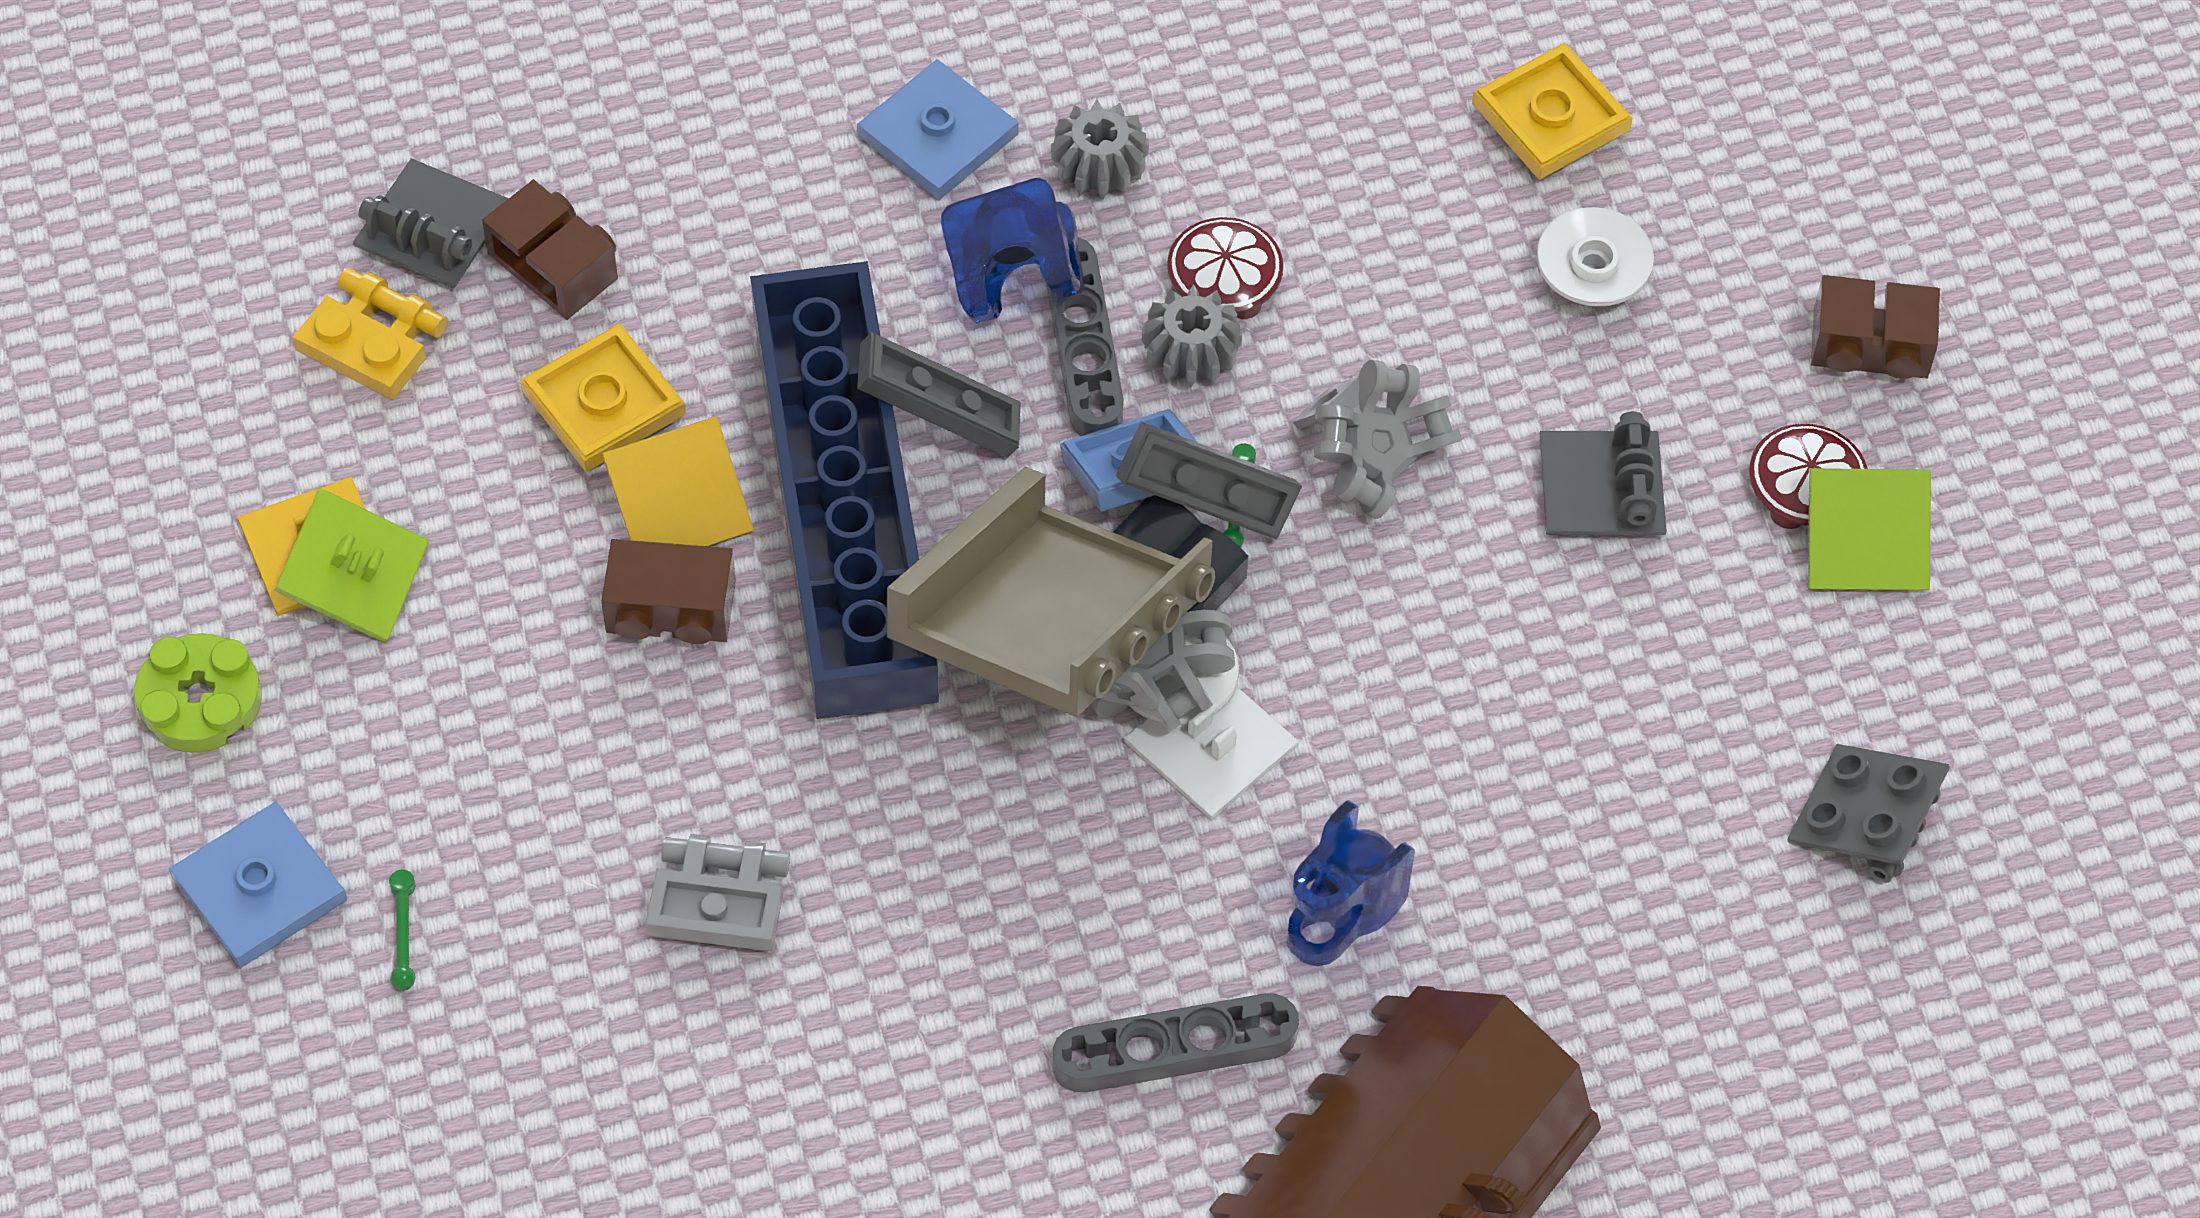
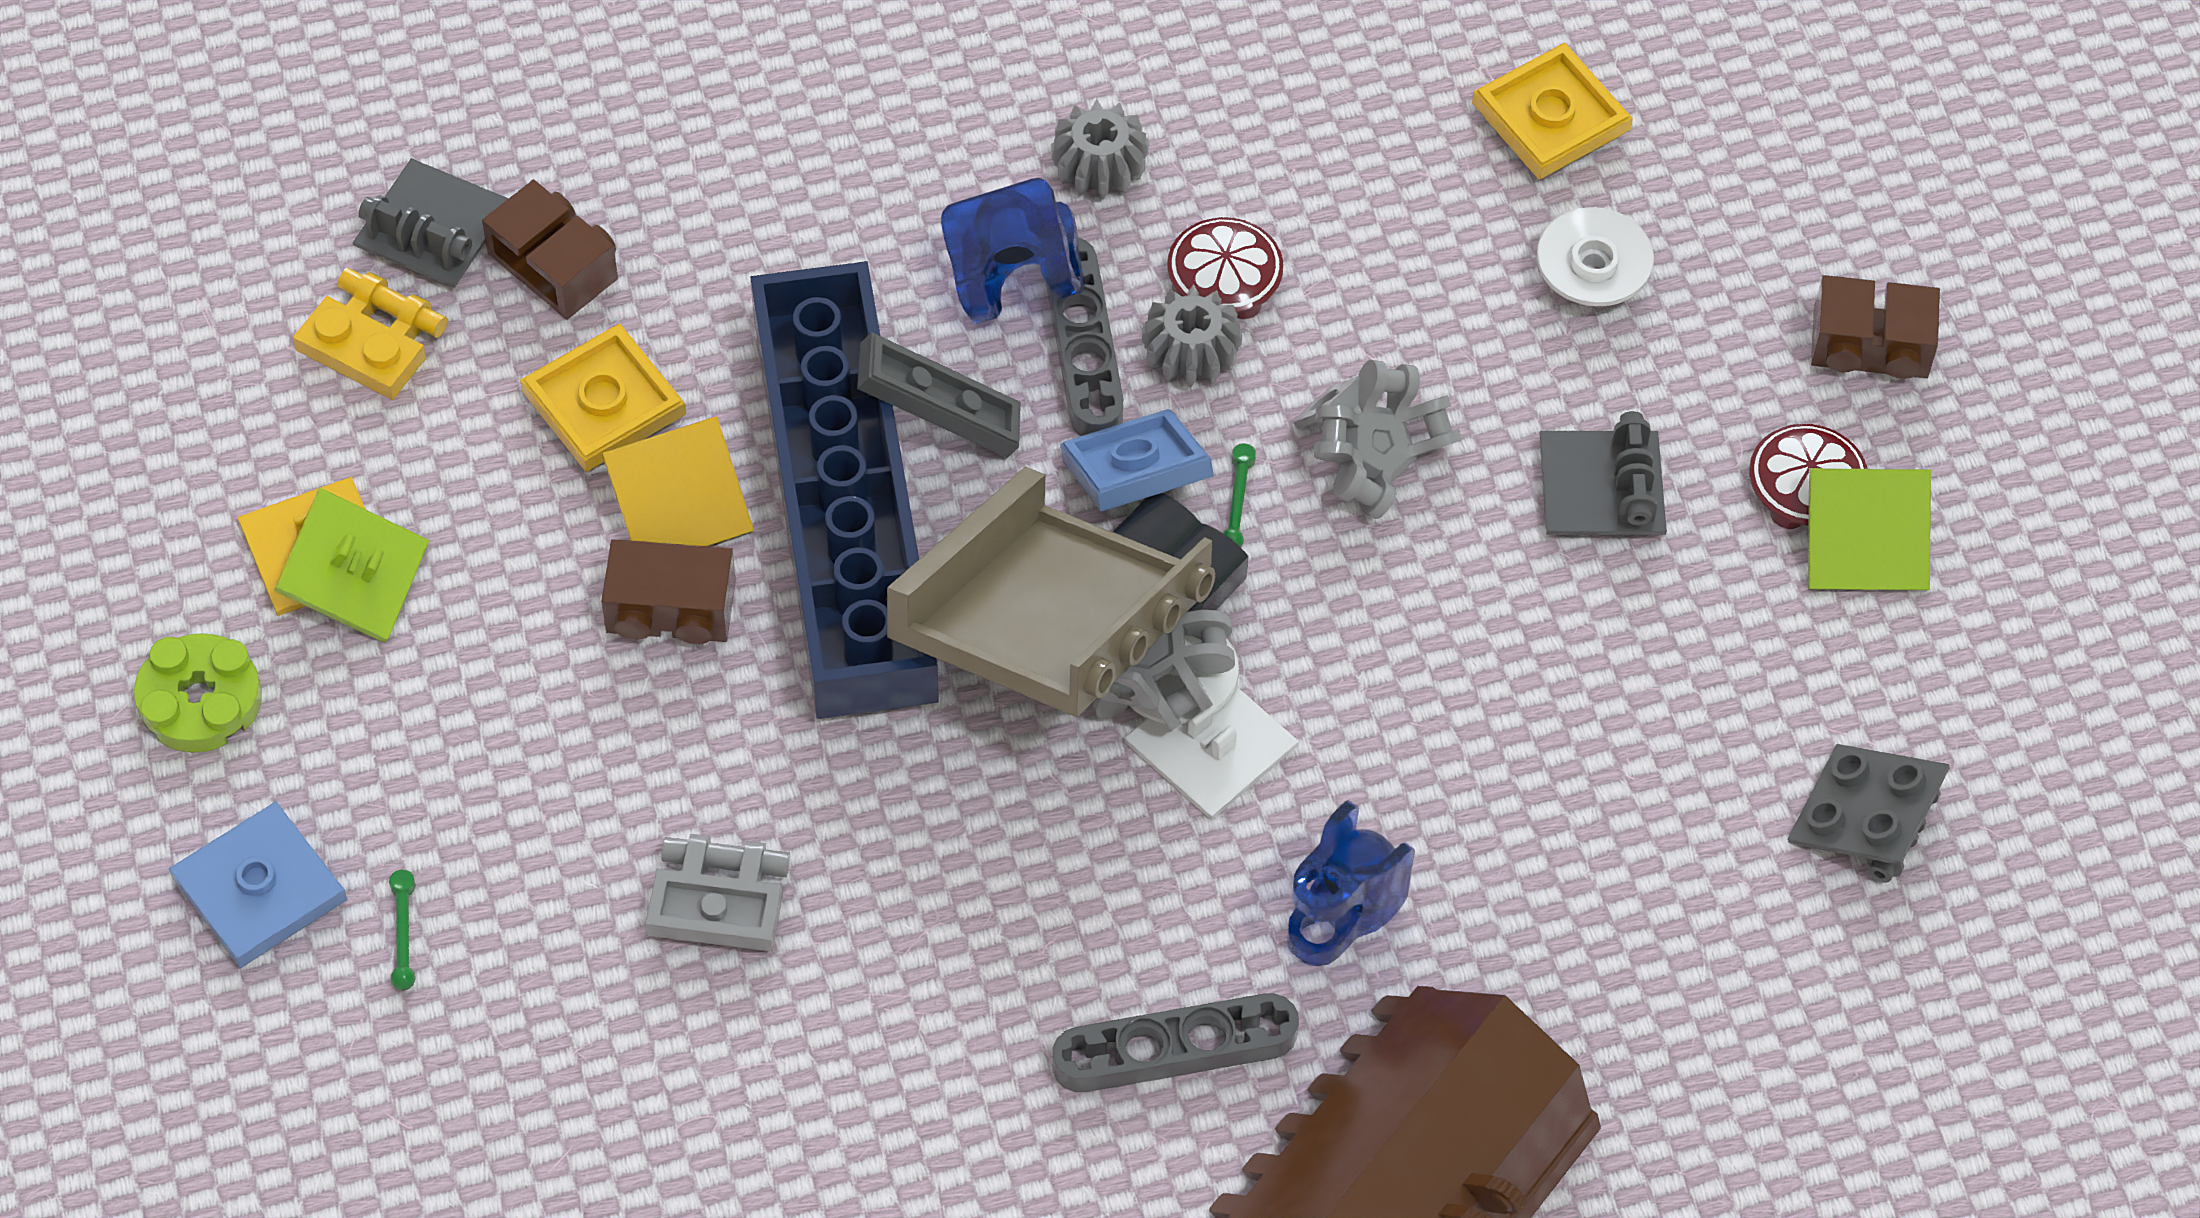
medium blue plate [857,59,1019,200] -> none
dark grey tile [1116,421,1302,540] -> none

